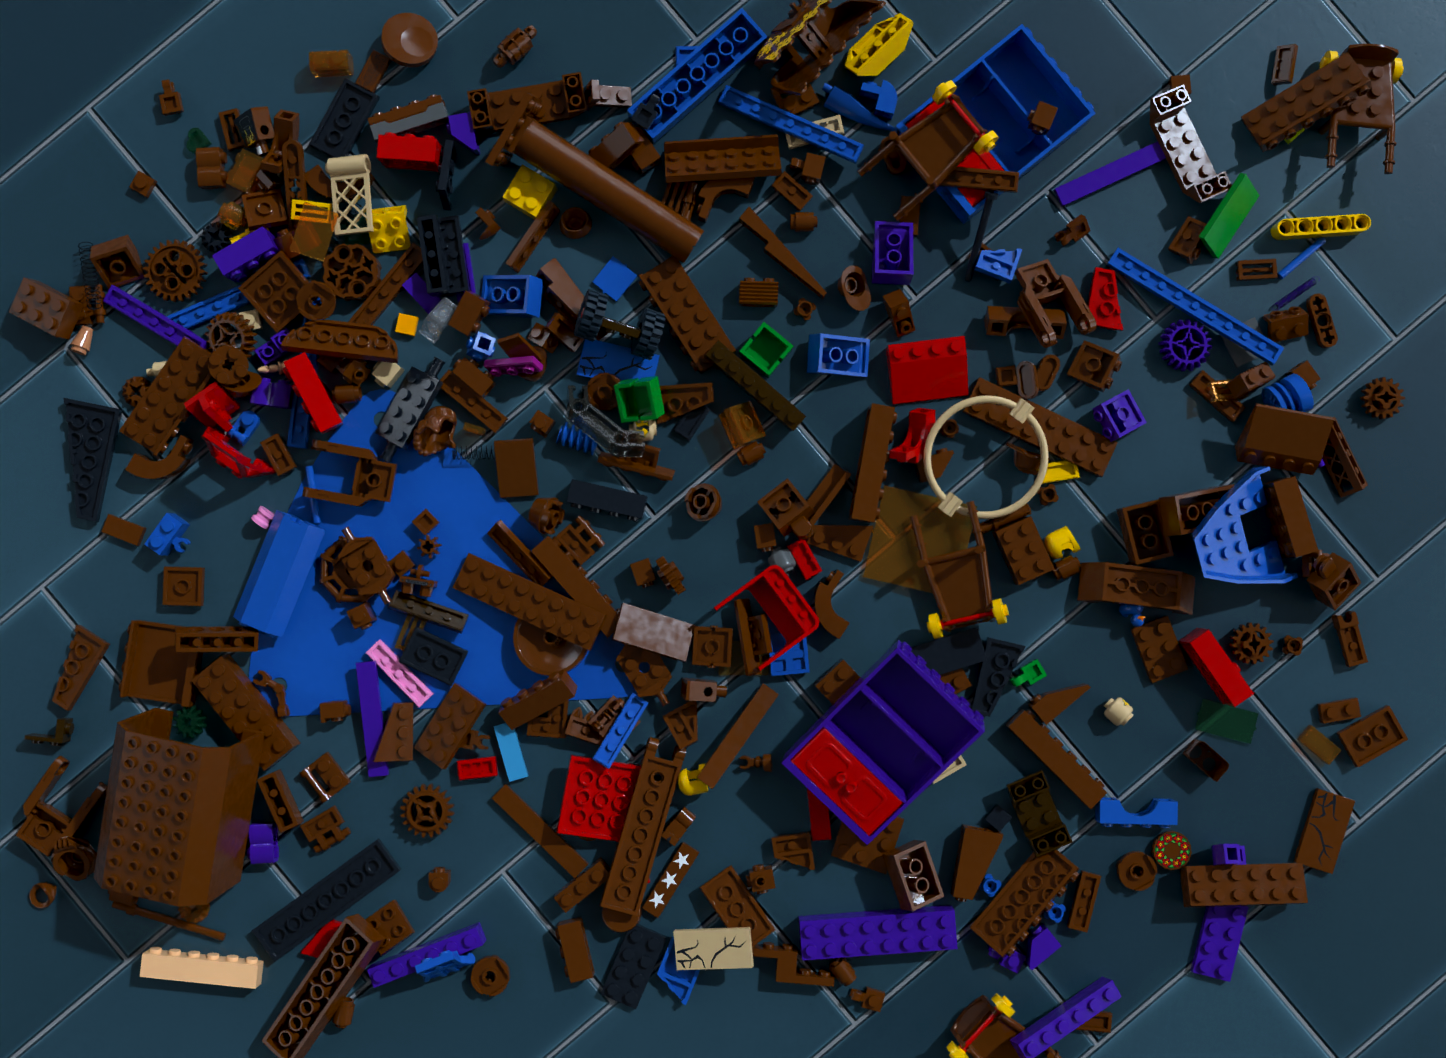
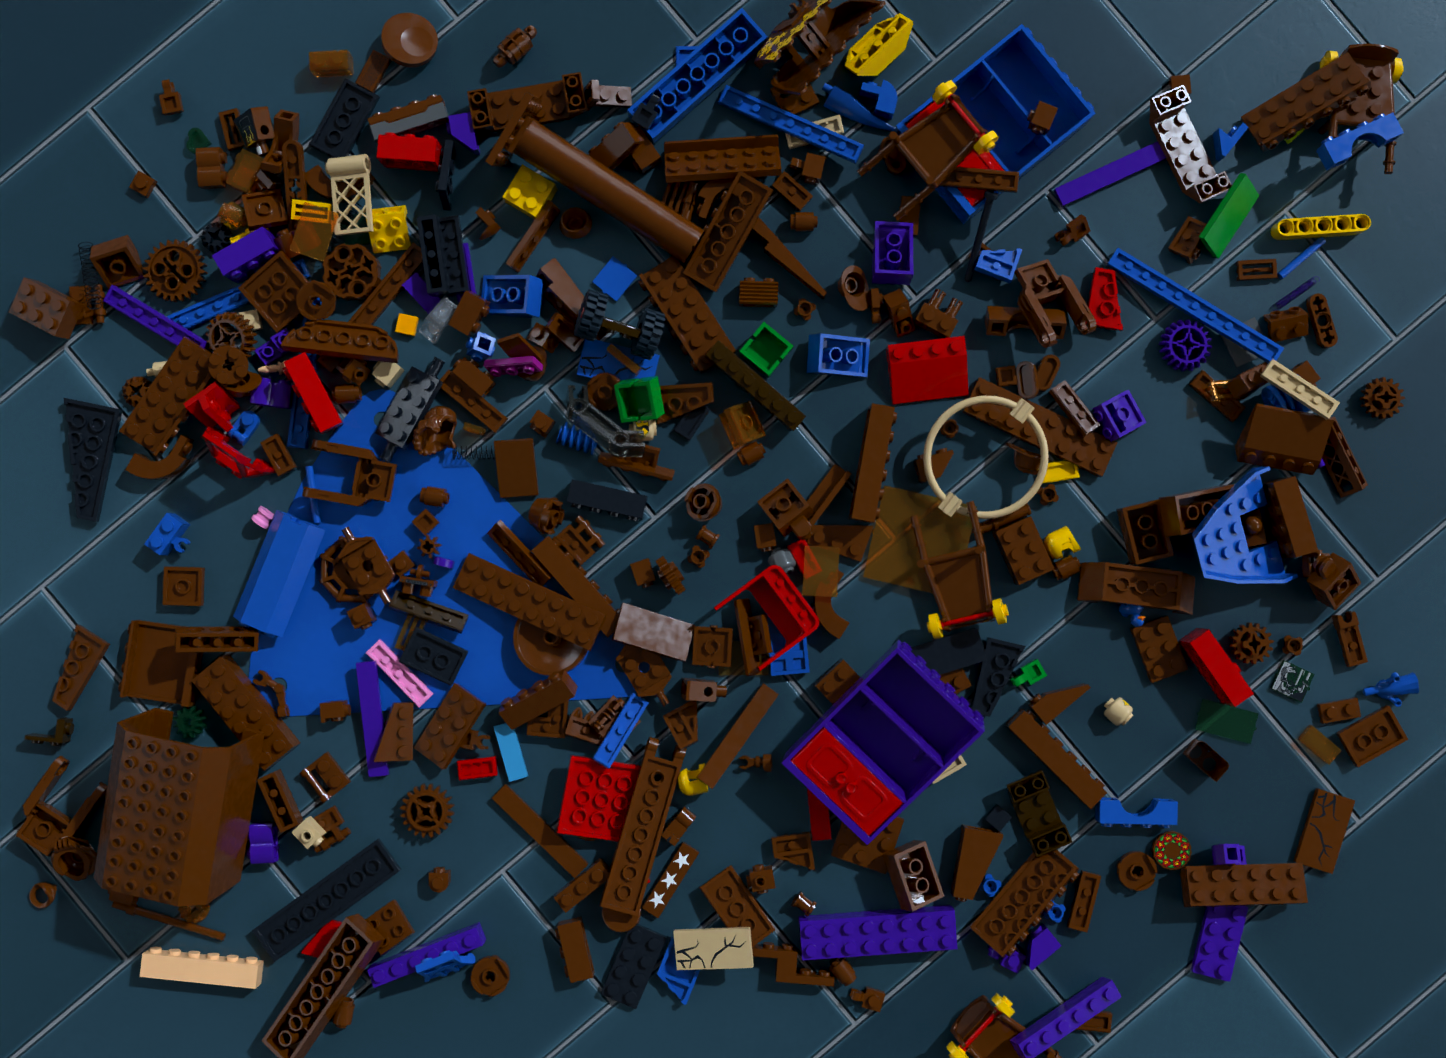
nougat cone [70,326,94,356] -> none
reddish brown tile [101,514,147,546] -> none
red arch [889,408,935,464] -> none
reddish brown plate [1067,340,1122,393] -> none
reddish brown plate [1271,44,1298,85] -> none
none -> tan brick [291,816,326,849]
none -> reddish brown brick [420,486,450,508]
none -> dark purple tile [433,556,455,568]
none -> clear orange tile [606,344,642,376]
none -> reddish brown plate [683,170,774,292]
none -> reddish brown plate [688,546,710,568]
none -> reddish brown bush [695,525,720,549]
none -> reddish brown bush [791,891,817,917]
none -> clear orange piece [802,546,840,597]
none -> reddish brown plate [870,288,883,324]
none -> reddish brown brick [913,289,963,338]
none -> reddish brown tile [1049,380,1100,437]
none -> blue slope [1213,123,1249,162]
none -> reddish brown tile [1240,507,1267,548]
none -> tan plate [1260,359,1340,420]
none -> piece [1270,660,1315,703]
none -> blue arch [1316,113,1404,171]
none -> blue piece [1363,672,1419,707]

